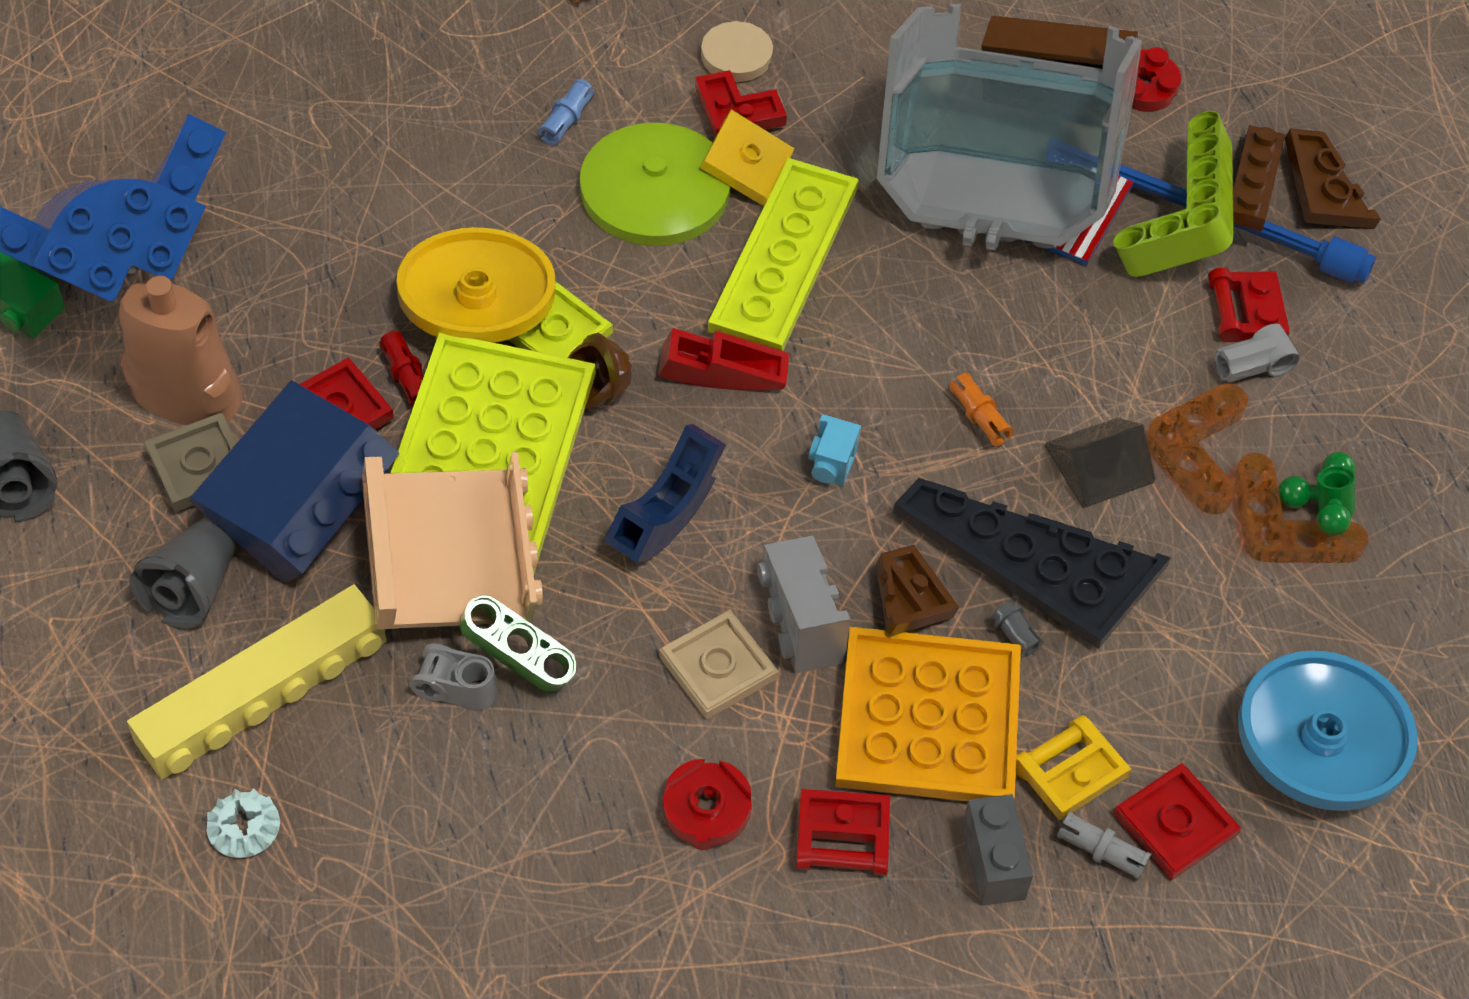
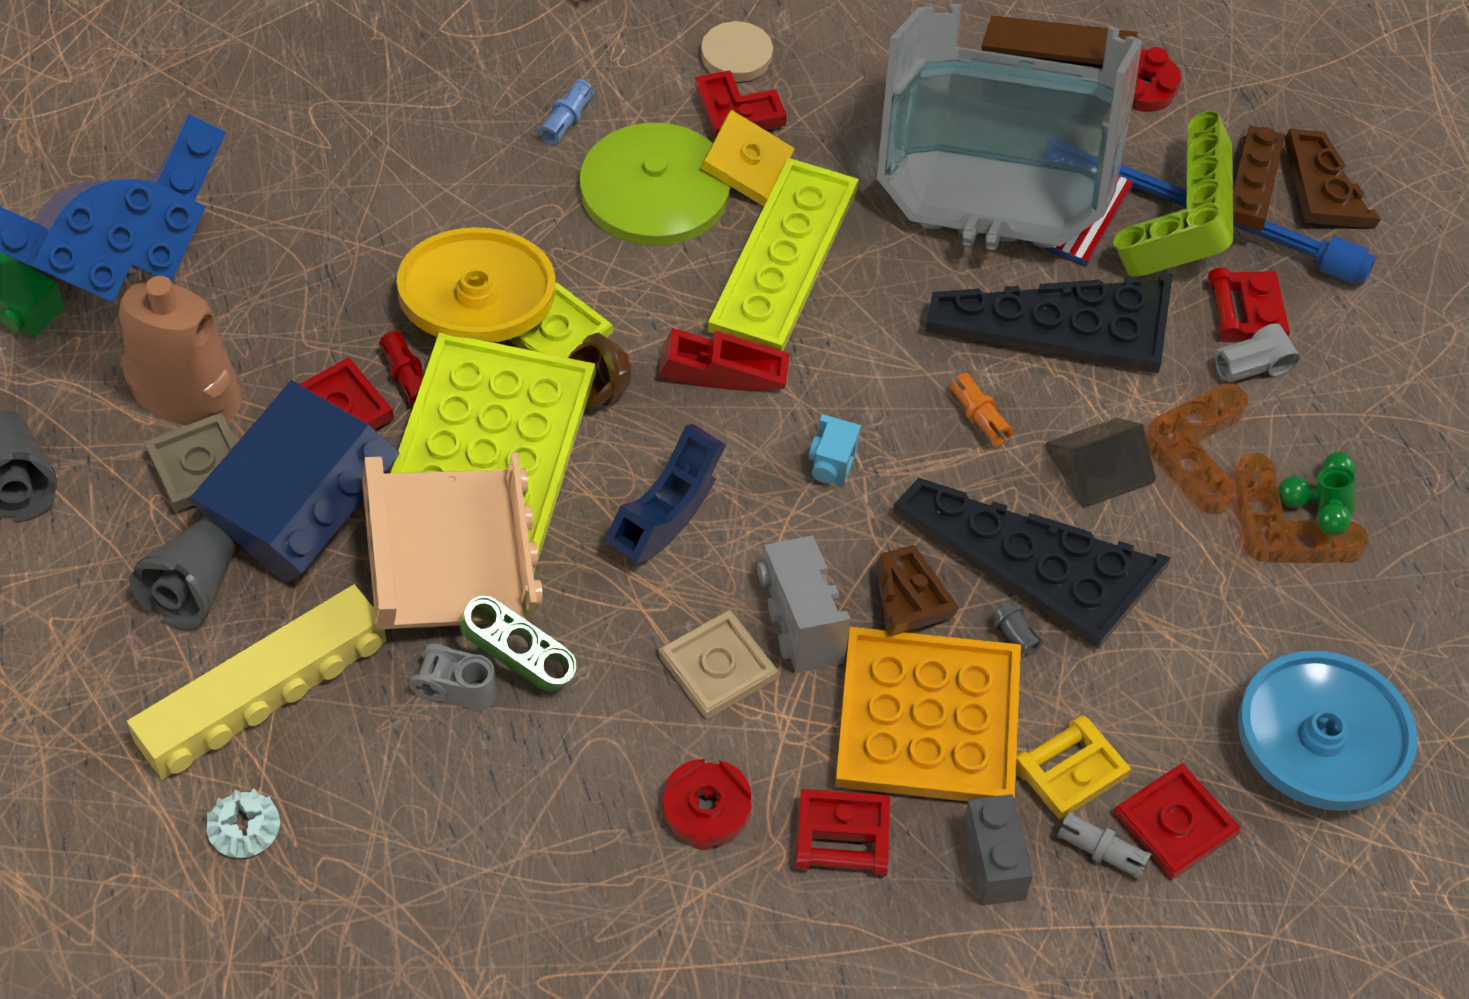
none -> black wing [925,274,1173,373]

